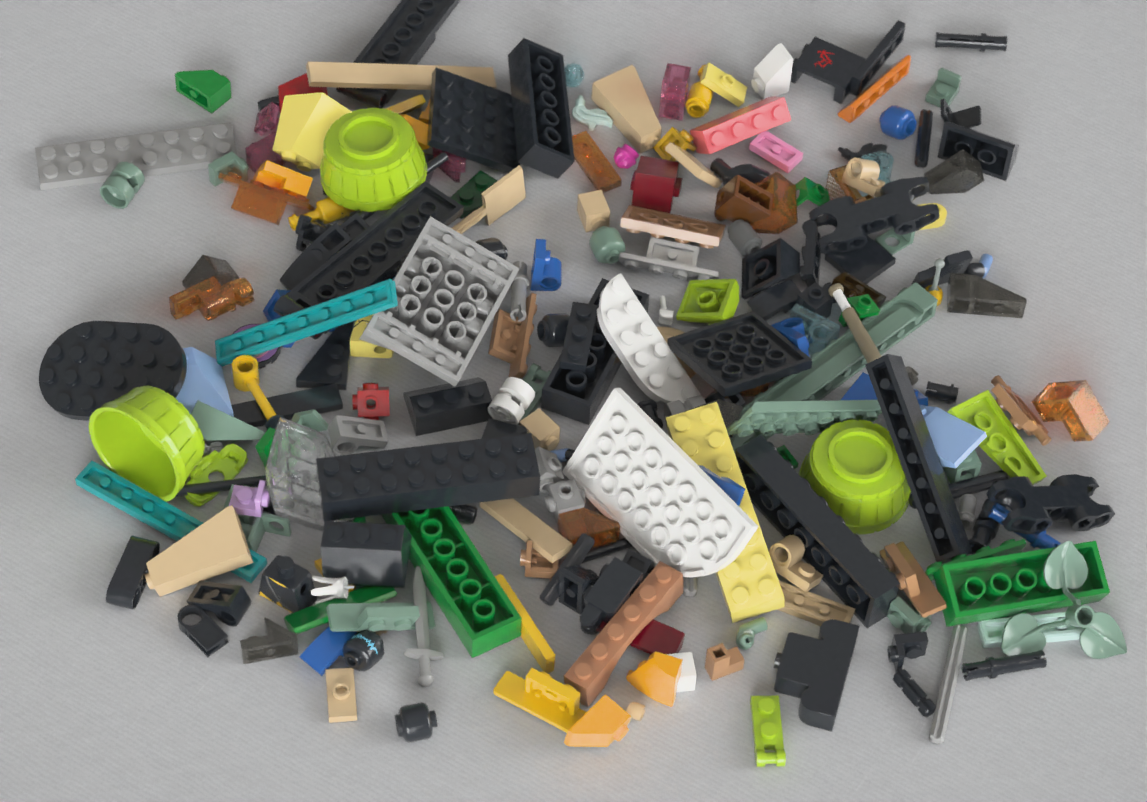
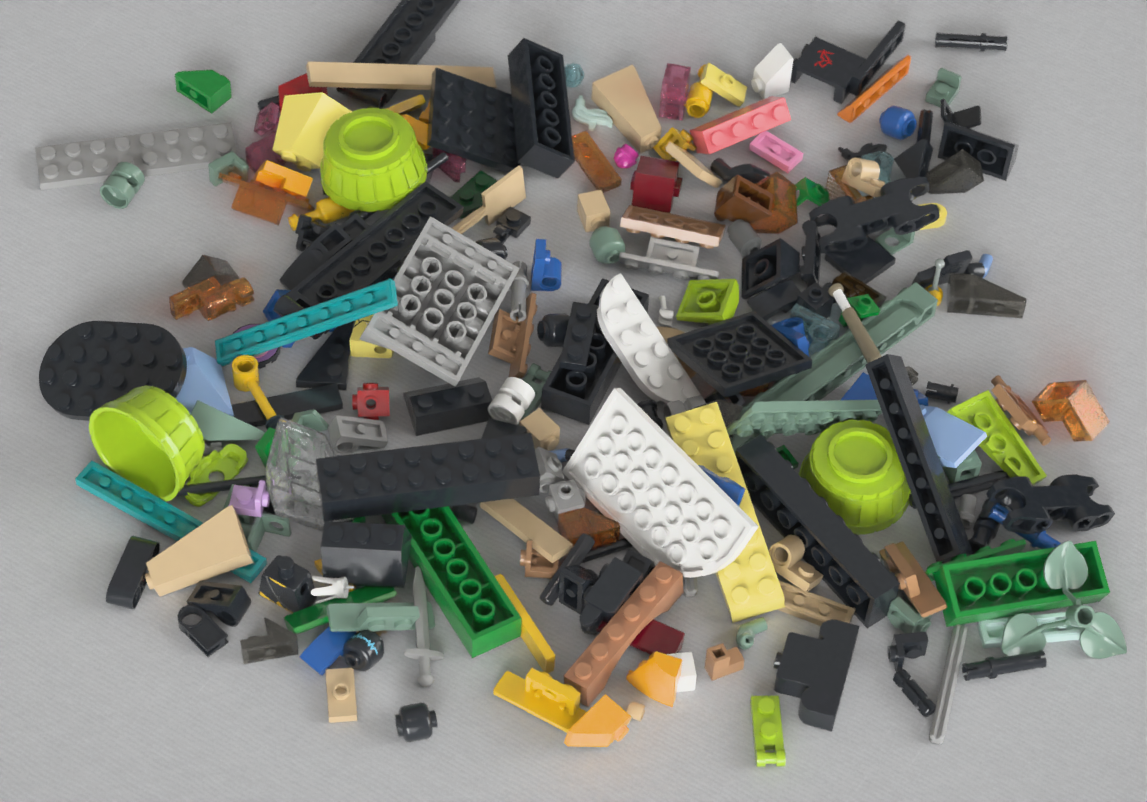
none -> black plate [493,206,531,244]
none -> black slope [894,139,933,188]

